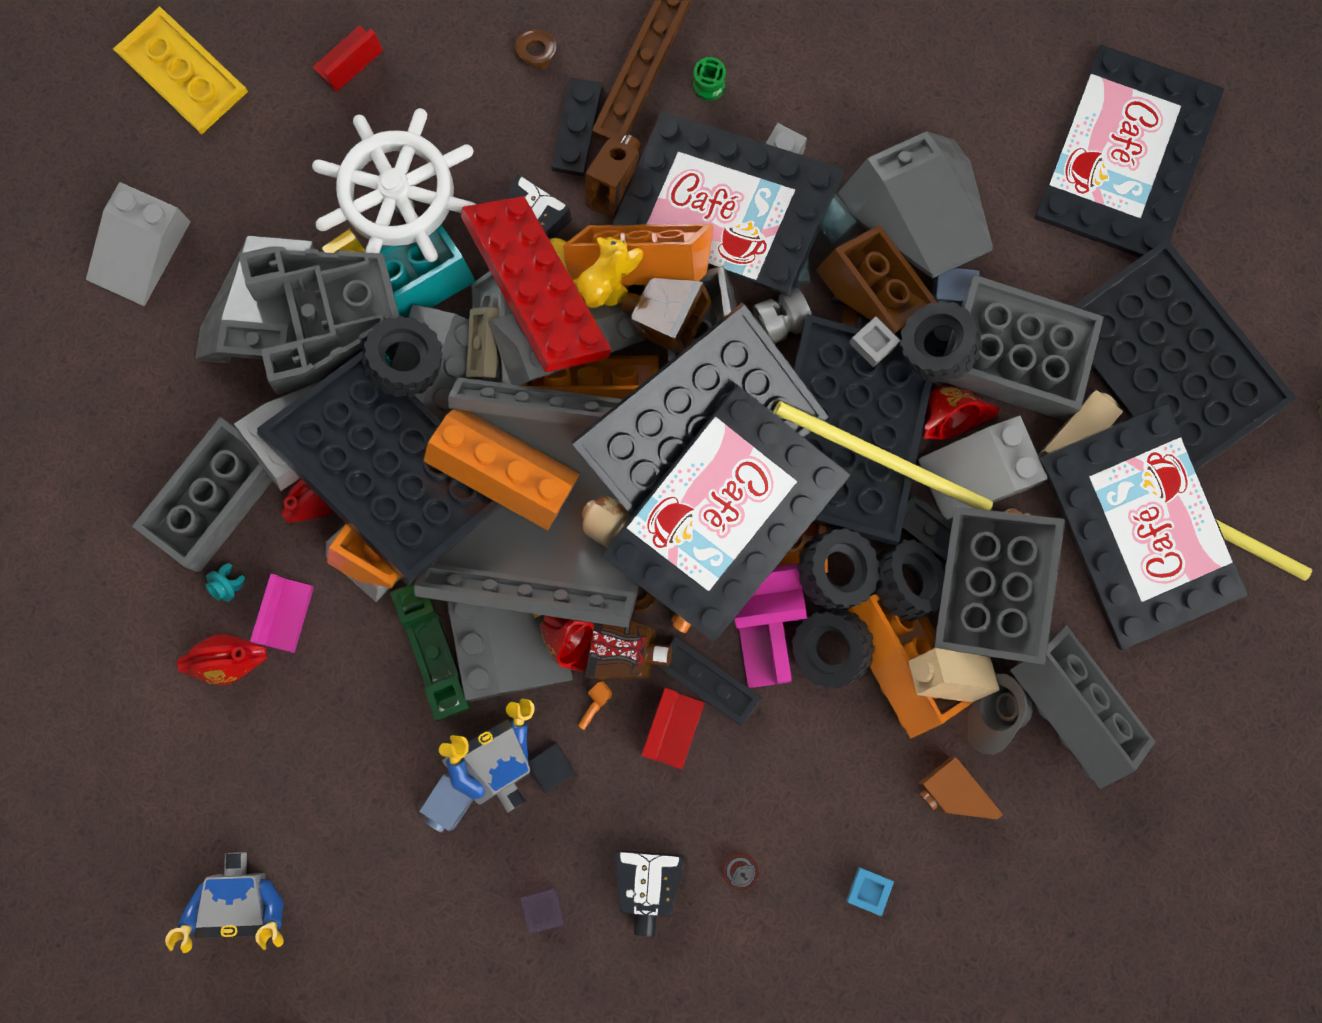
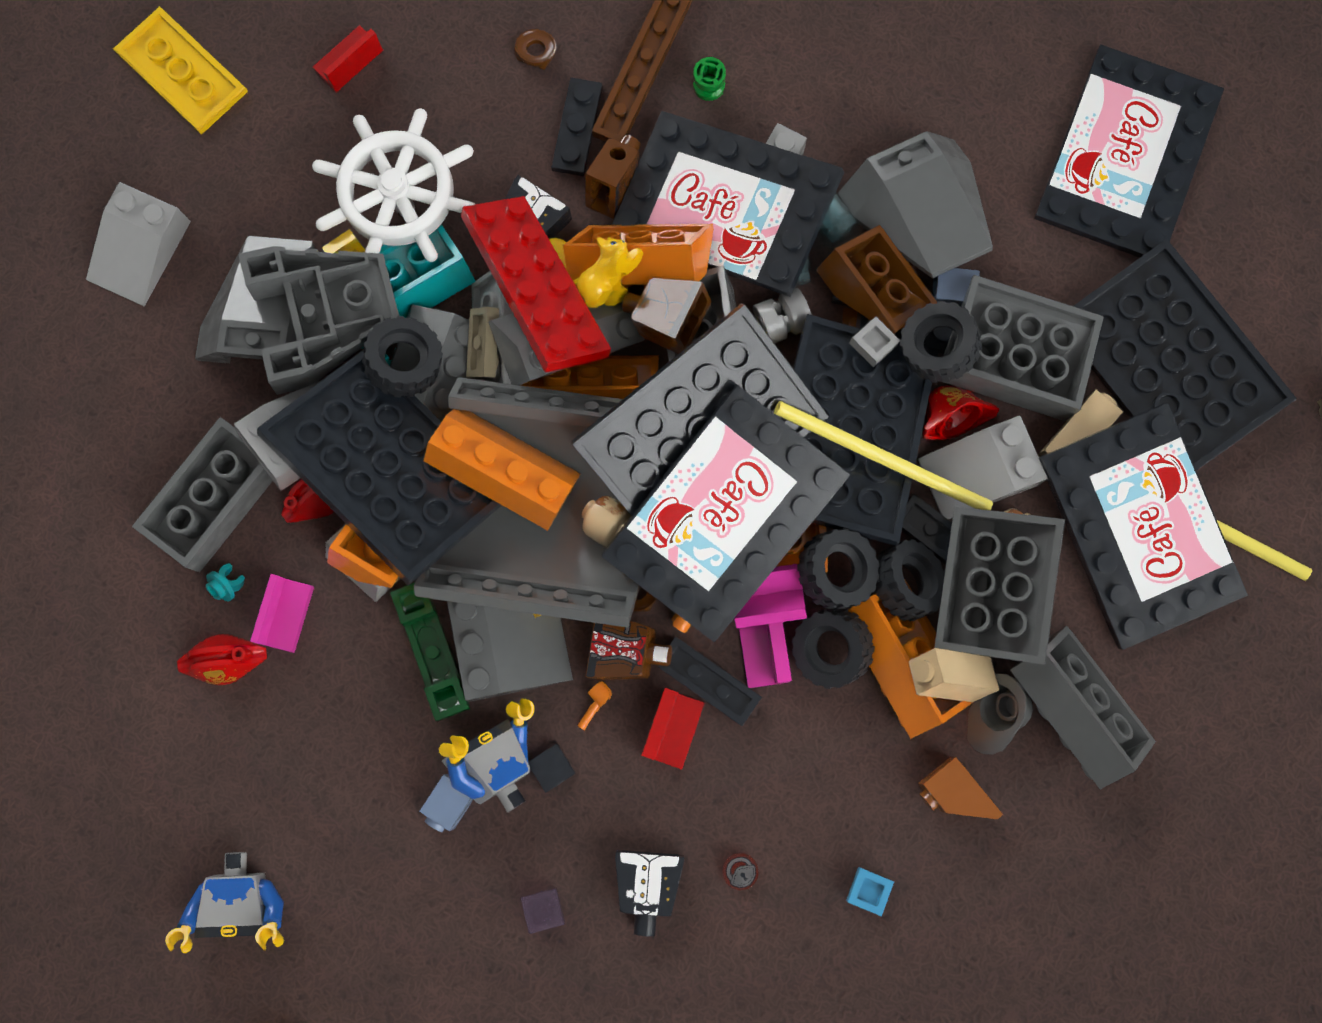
red hat [539,615,594,671] -> none

